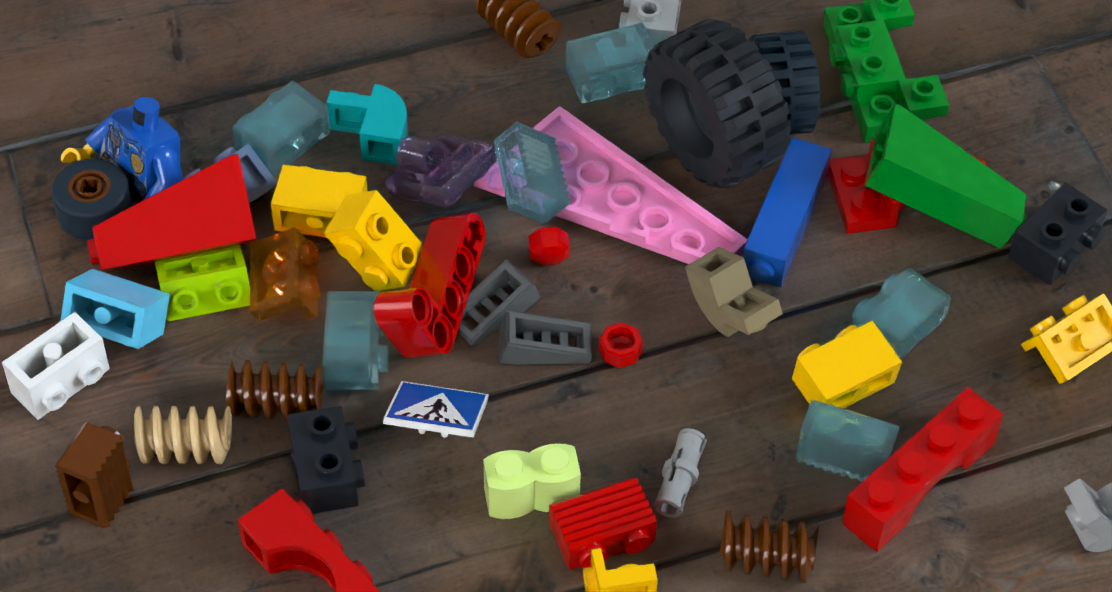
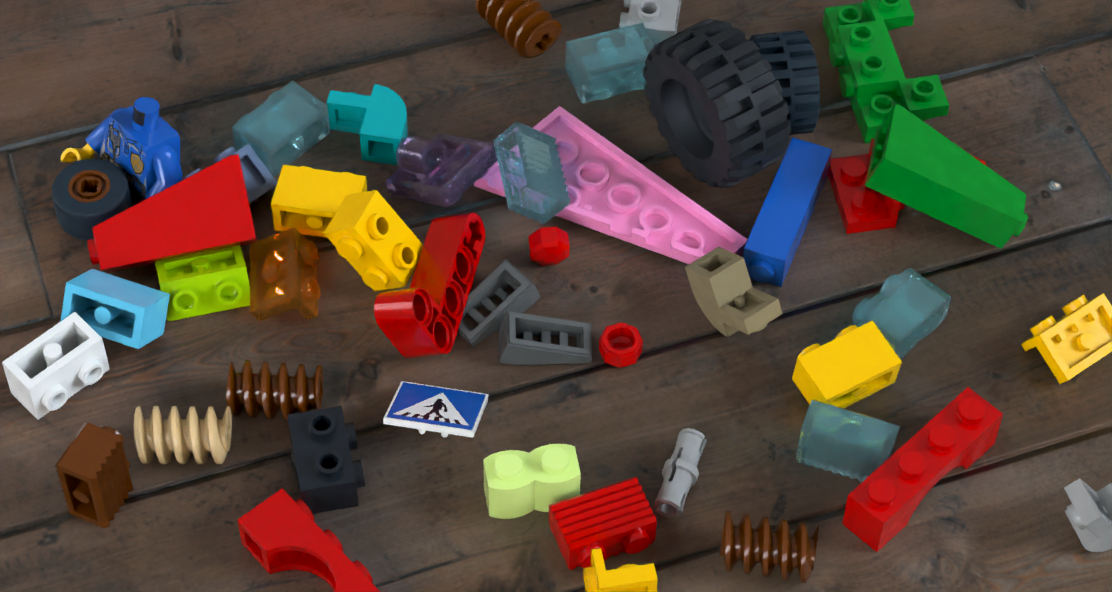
clear light blue brick [323,291,389,390] -> none
black brick [1009,182,1108,285] -> none

